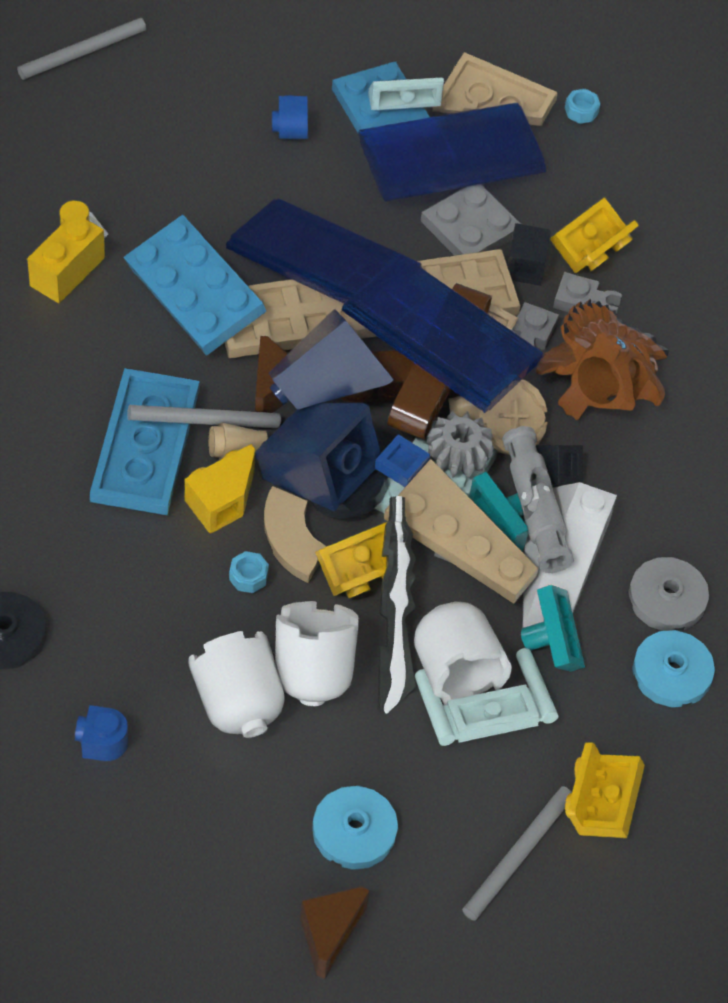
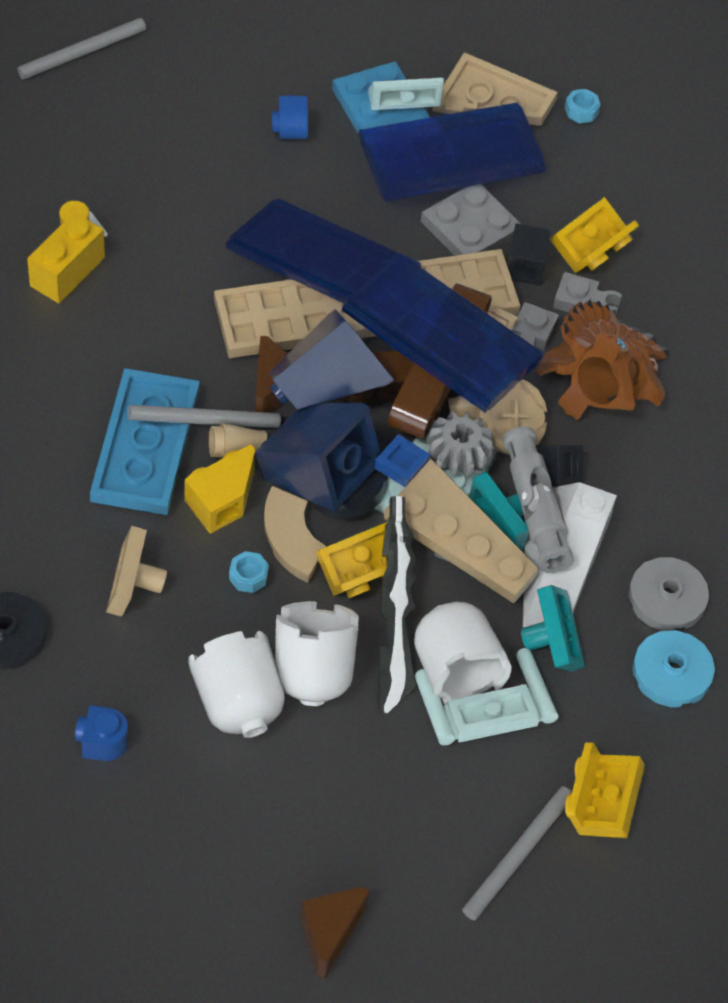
dark azure plate [124,214,267,356] -> none
medium azure plate [312,786,398,870] -> none
none -> tan tile [106,526,167,617]

